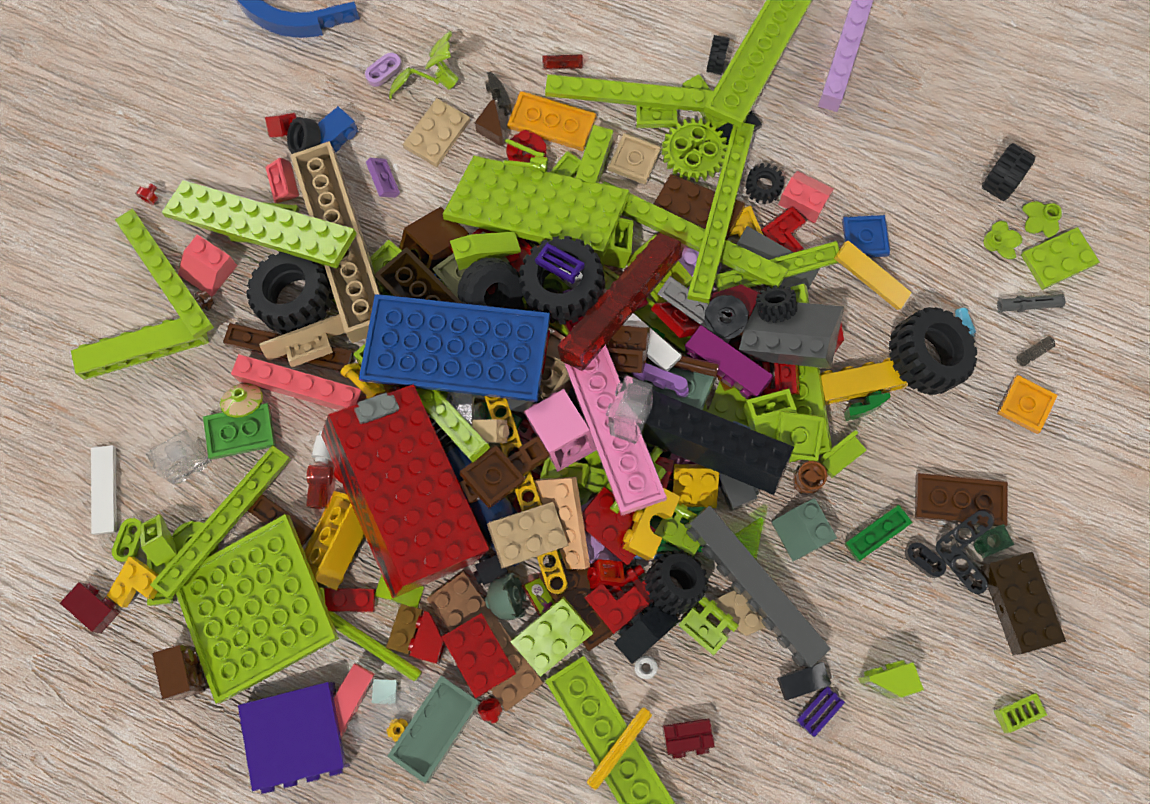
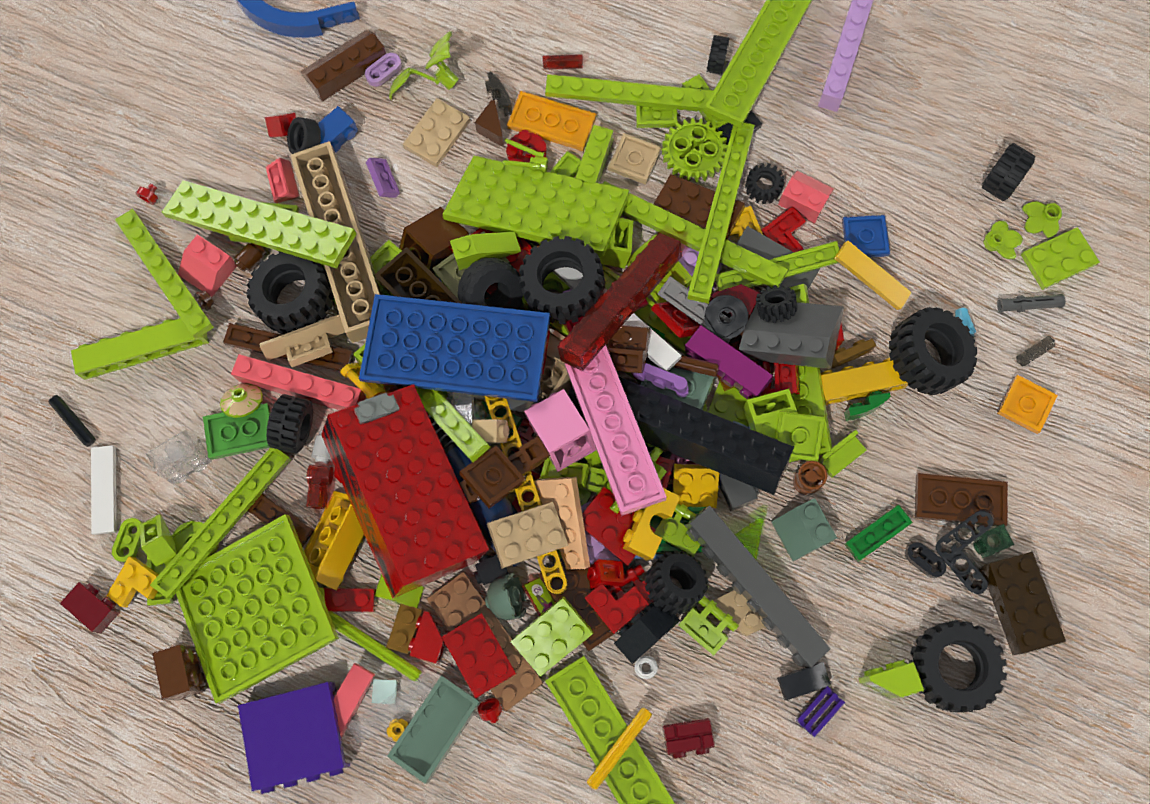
dark purple tile [535,243,585,284] -> none
clear brick [606,376,653,444] -> none
lime slope [994,693,1047,733] -> none
none -> black axle [48,395,96,447]
none -> reddish brown brick [234,243,266,272]
none -> black tyre [266,394,313,454]
none -> reddish brown slope [300,30,386,102]
none -> pearl gold plate [832,338,876,369]
none -> black tyre [909,620,1007,713]

